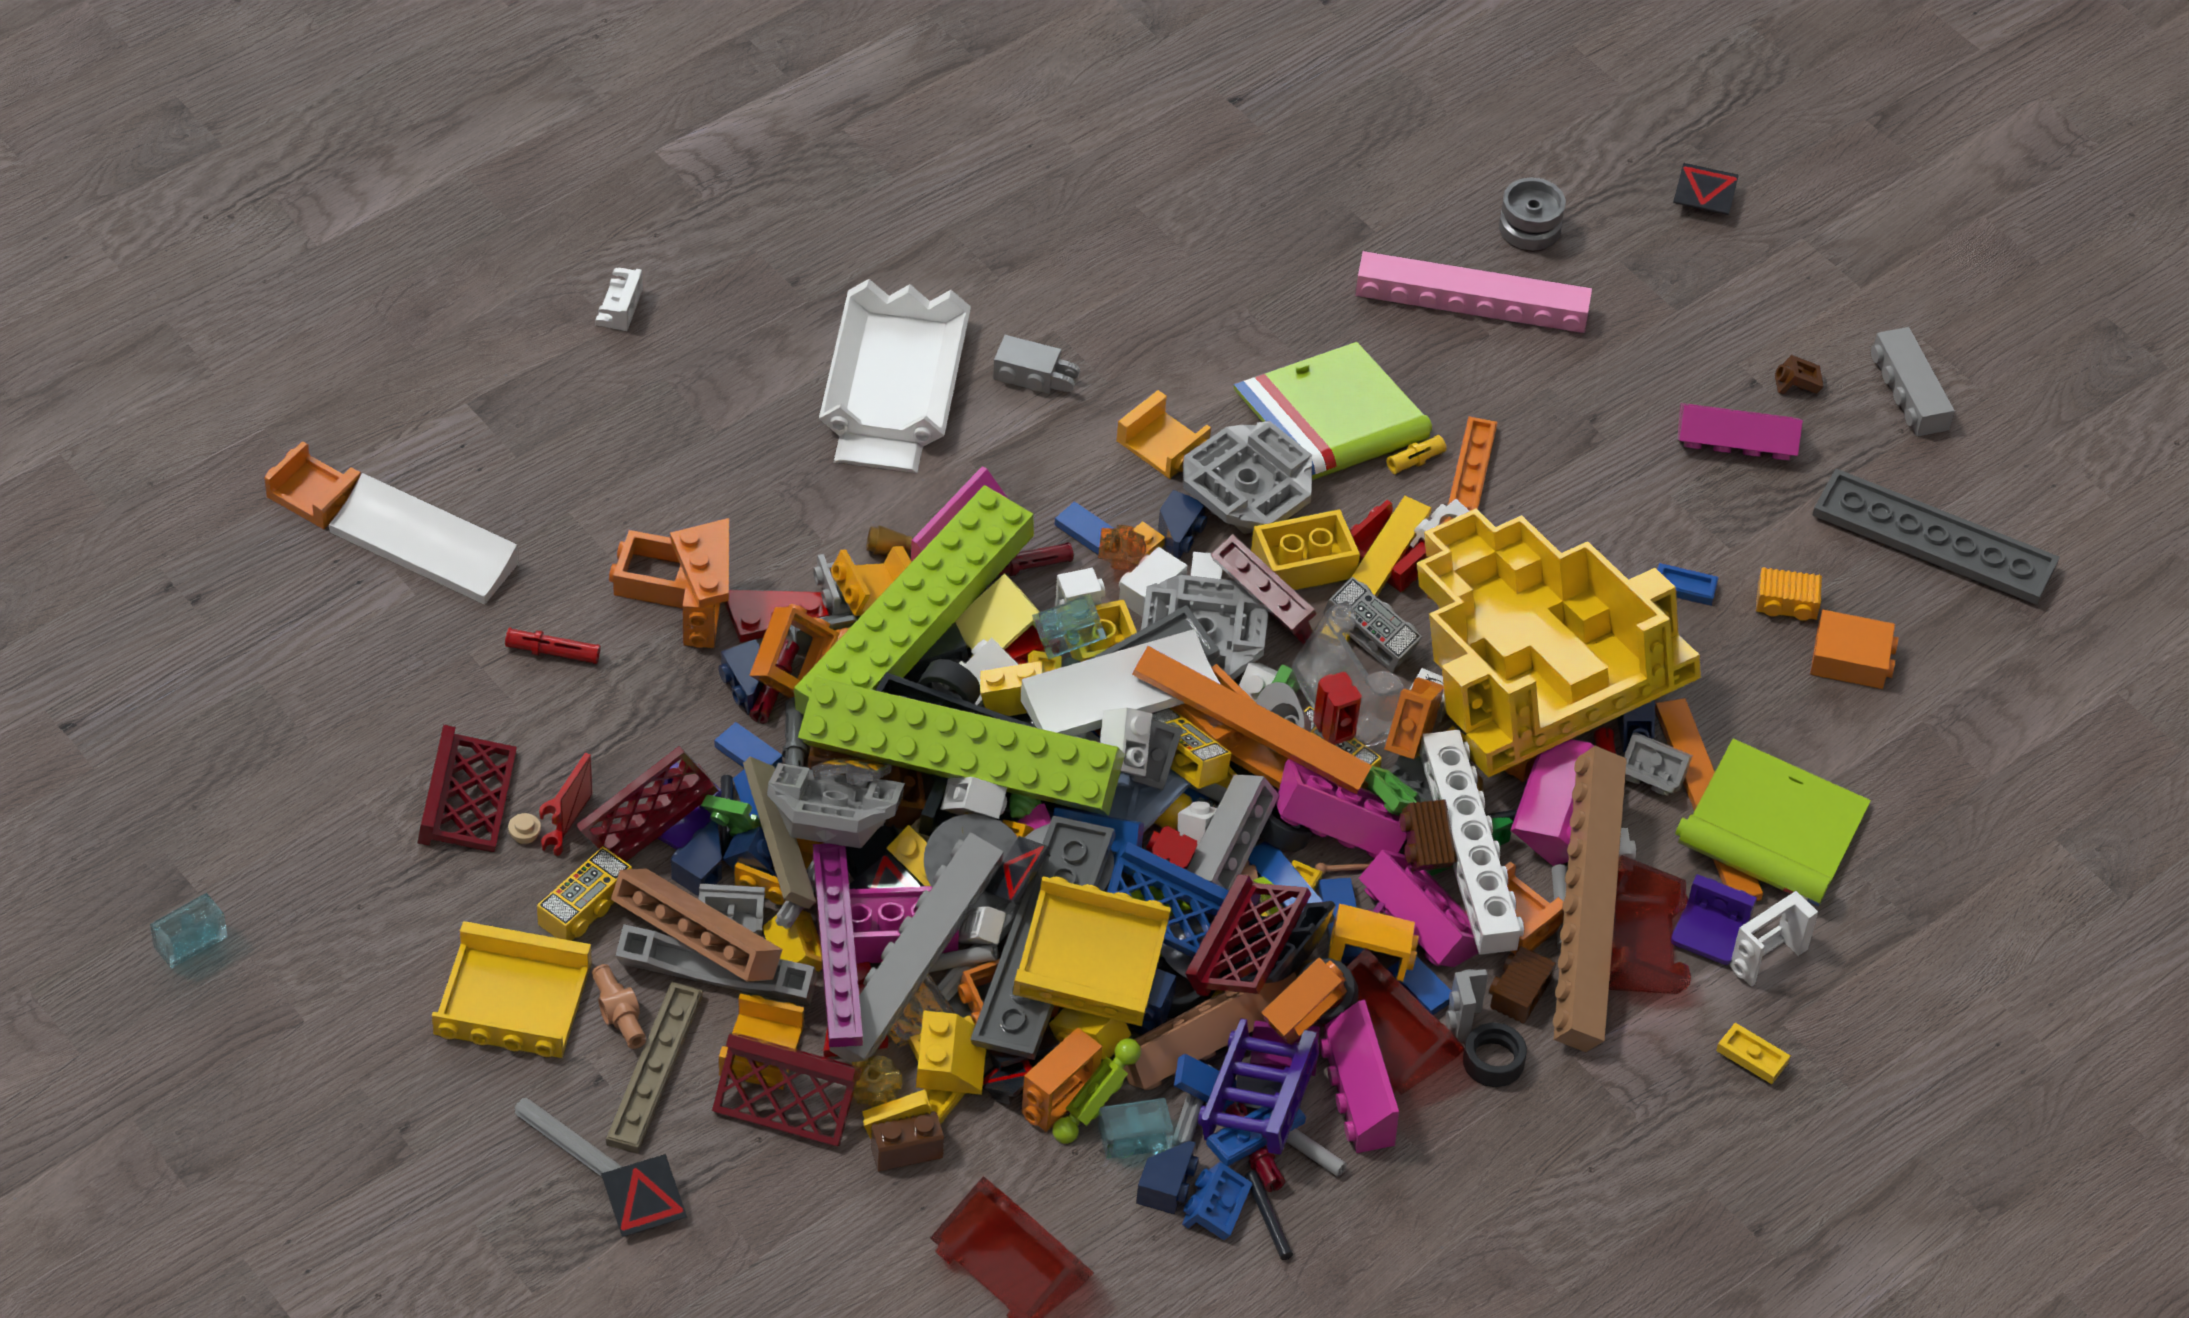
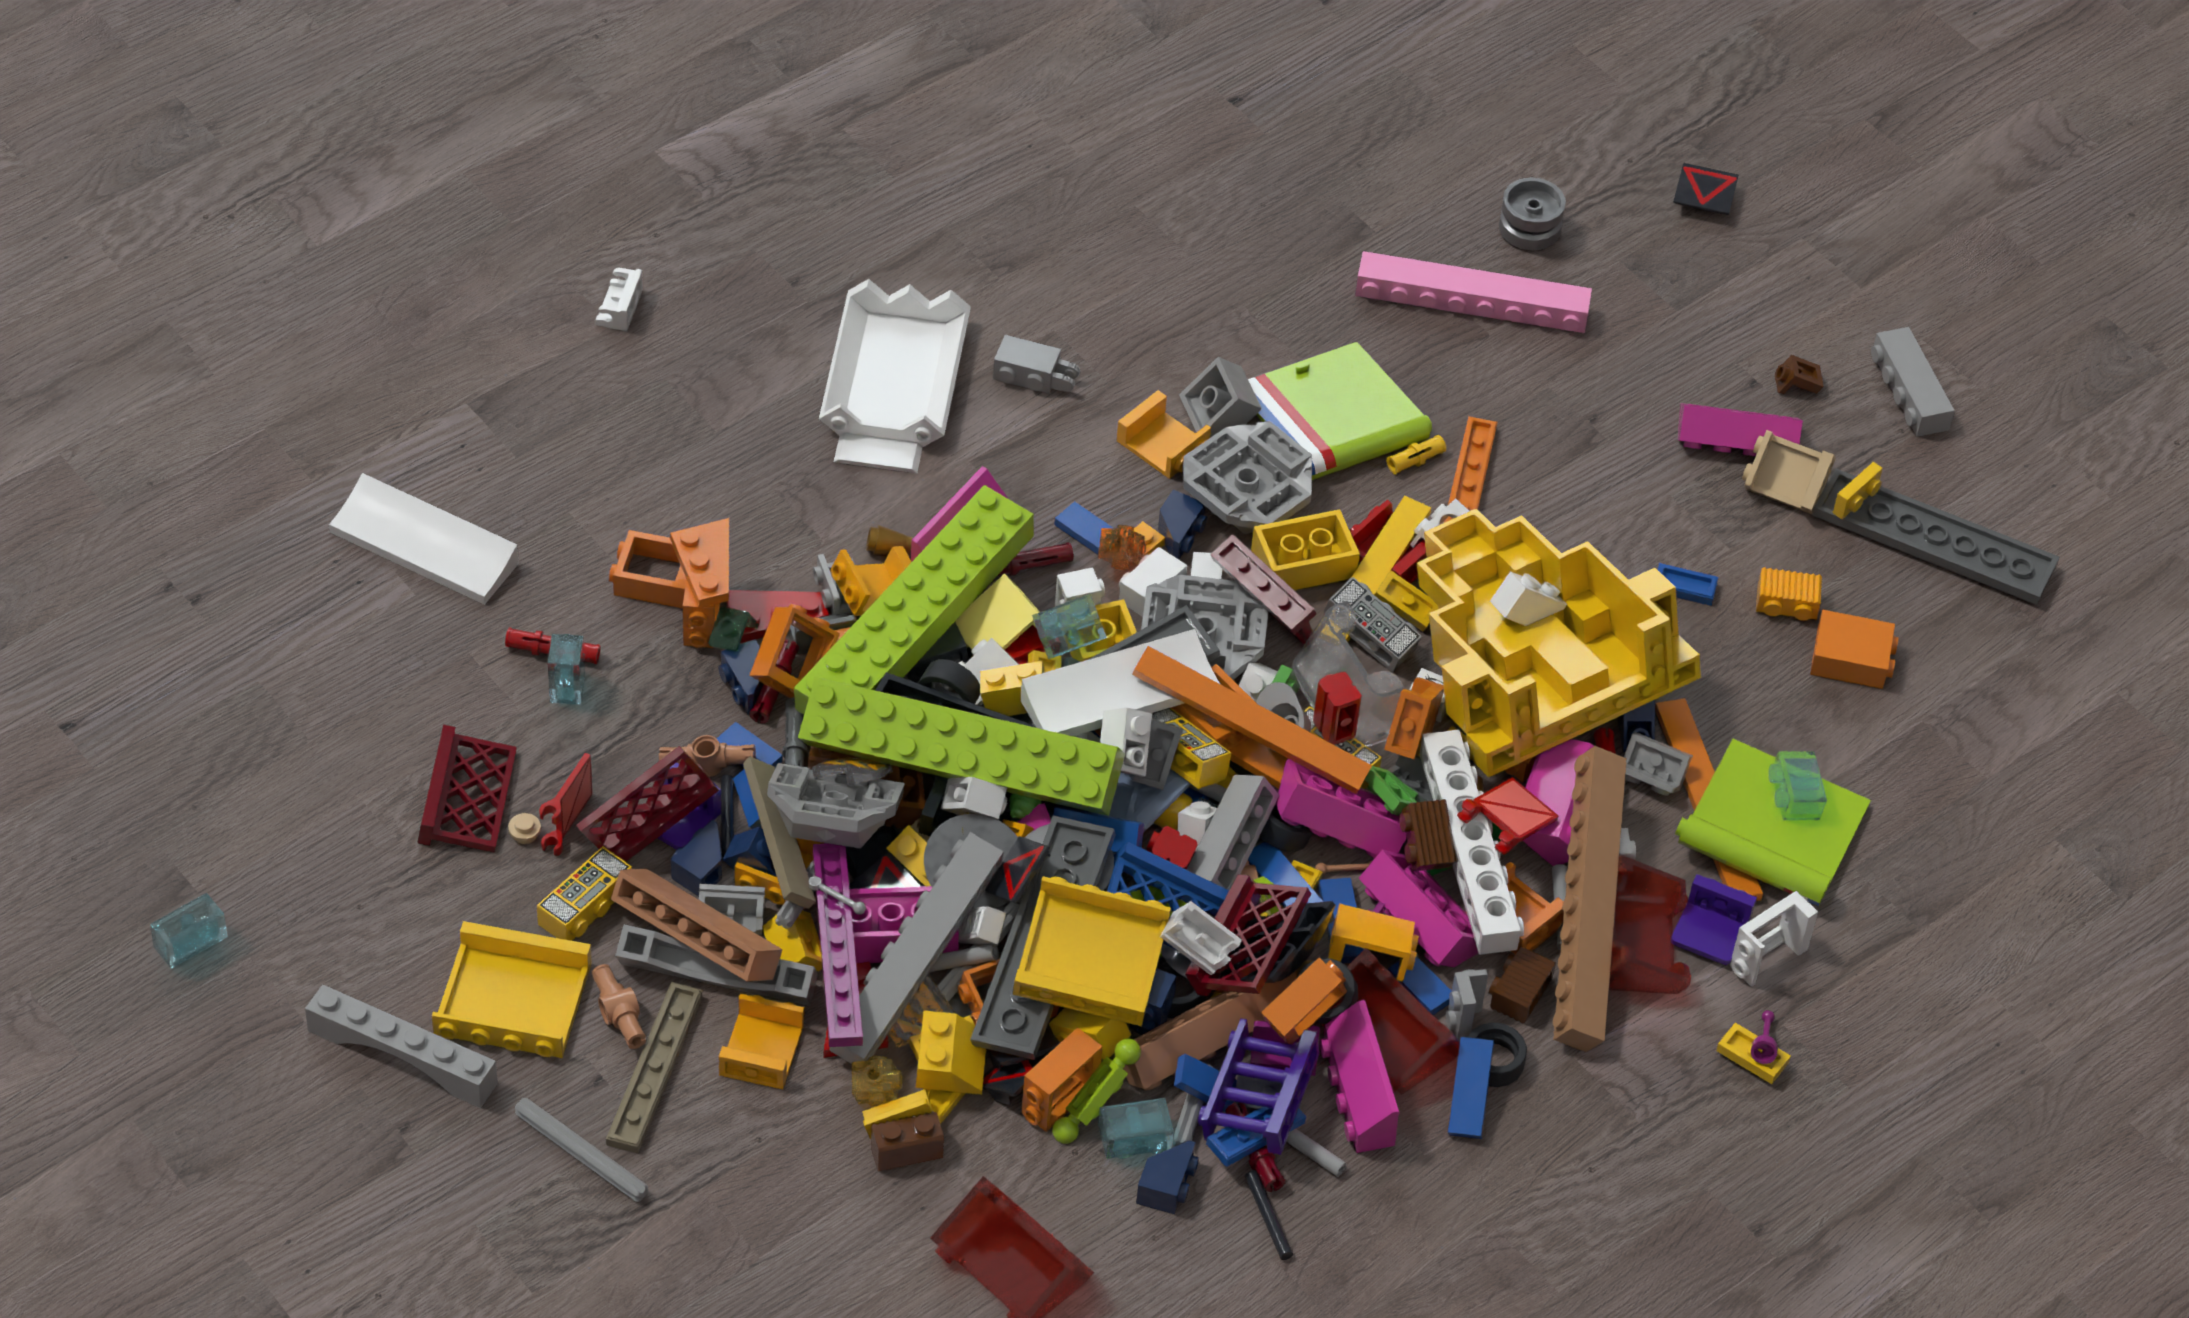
orange panel [264,441,361,529] -> none
black piece [601,1154,687,1237] -> none
bright green wing [701,795,762,837] -> none
dark red fence [712,1033,863,1146] -> none
blue bracket [1182,1162,1253,1240] -> none
none -> light grey arch [305,984,498,1108]
none -> clear light blue brick [548,634,585,705]
none -> nougat pin [659,735,756,777]
none -> clear green bracket [708,606,759,651]
none -> light grey hinge [809,876,866,915]
none -> white hinge [1160,901,1242,975]
none -> light grey slope [1179,357,1262,437]
none -> yellow plate [1374,571,1439,632]
none -> blue tile [1448,1037,1494,1139]
none -> flag [1457,777,1559,855]
none -> white slope [1490,571,1567,626]
none -> tan panel [1742,430,1836,514]
none -> magenta hinge [1751,1010,1778,1064]
none -> clear light blue brick [1769,751,1827,820]
none -> yellow plate [1833,462,1883,519]

